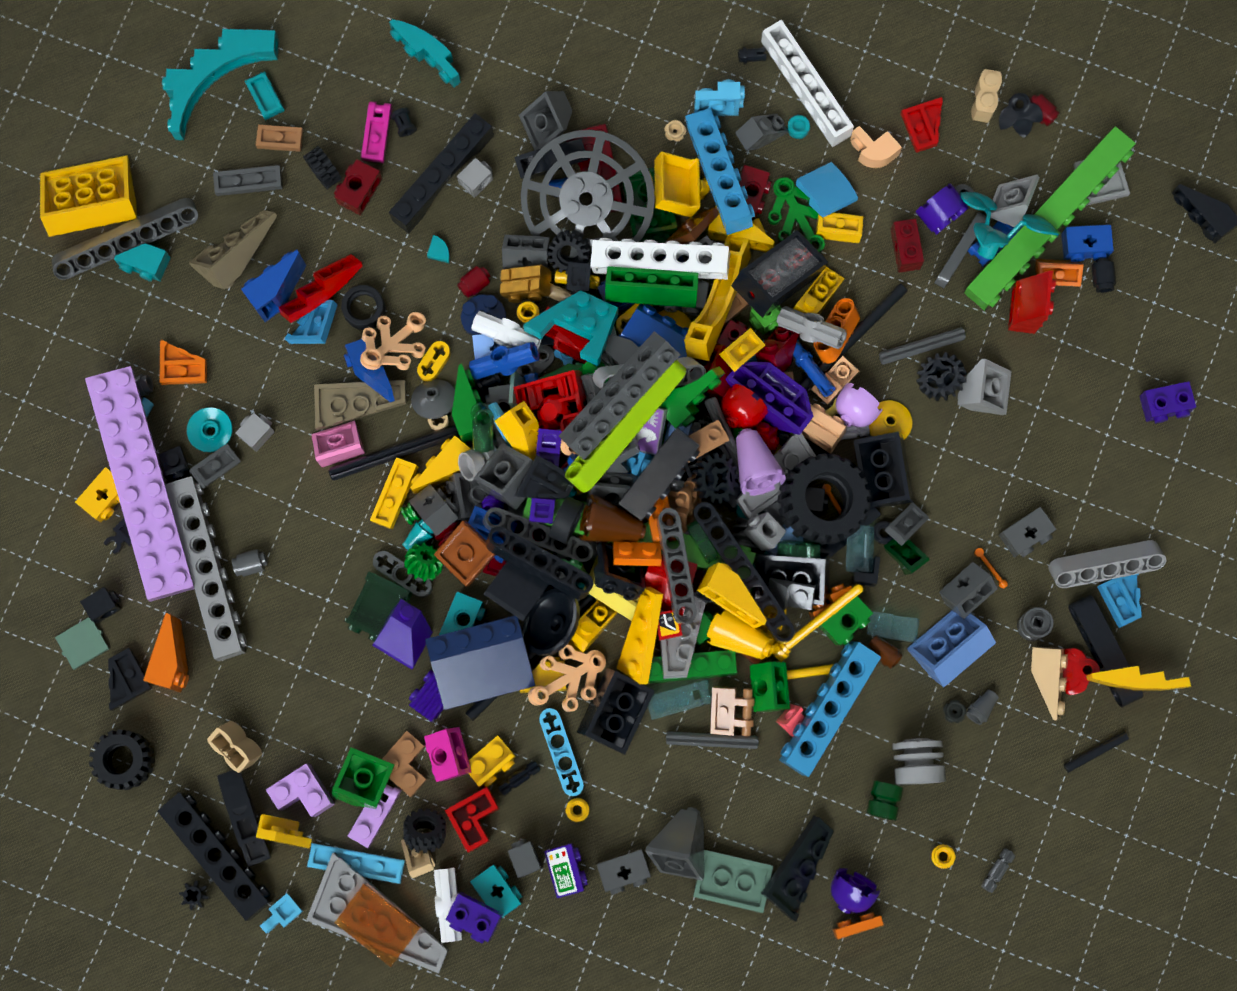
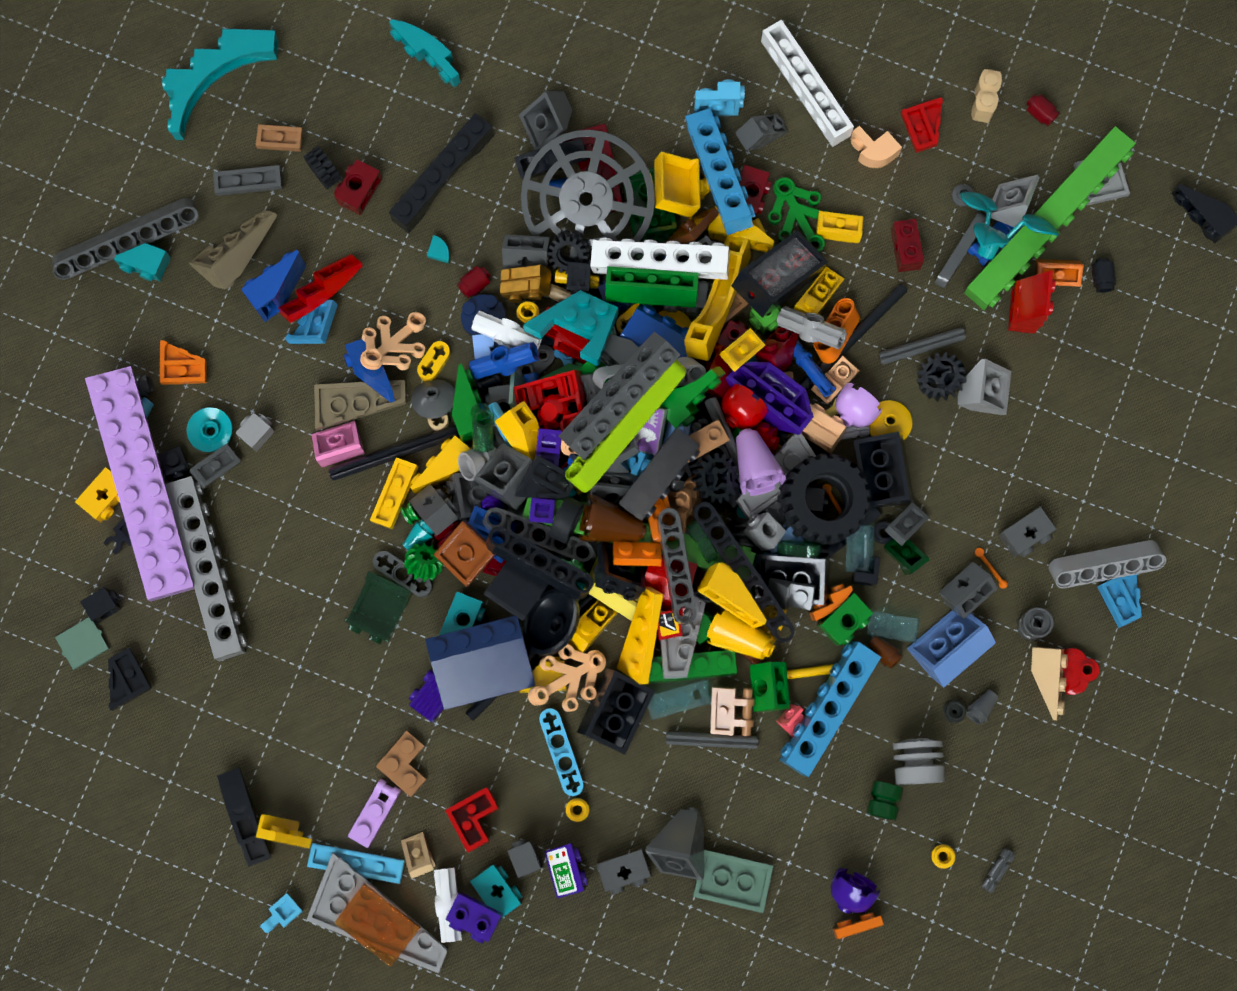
yellow slope [40,155,137,237] -> none
black tyre [89,730,155,790] -> none
orange slope [143,613,189,693] -> none
black brick [157,792,272,921] -> none
black gear [179,880,210,911] -> none
tan brick [207,721,262,773] -> none
dark grey brick [232,549,268,577] -> none
teal tile [245,72,285,120] -> none
lavender brick [266,764,335,817] -> none
green slope [332,748,395,809] -> none
black tyre [341,285,386,330] -> none
dark pink plate [361,101,392,163] -> none
dark purple slope [372,599,433,669] -> none
black bush [391,108,417,137] -> none
black tyre [403,809,446,853] -> none
dark pink brick [424,727,472,782] -> none
light grey brick [457,158,493,198] -> none
yellow bracket [468,735,516,788] -> none
black axle [497,761,540,795] -> none
tan plate [664,120,686,142] -> none
black pin [738,47,766,64] -> none
black wing [761,816,834,922] -> none
yellow piece [773,584,863,662] -> none
teal tile [787,115,810,139] -> none
dark azure slope [796,162,858,218] -> none
dark purple brick [915,183,969,235] -> none
black plate [999,93,1043,138] -> none
blue brick [1061,225,1114,262] -> none
black bar [1063,731,1129,773] -> none
black beam [1068,595,1144,707] -> none
yellow slope [1086,666,1191,691] -> none
dark purple brick [1139,381,1196,423] -> none

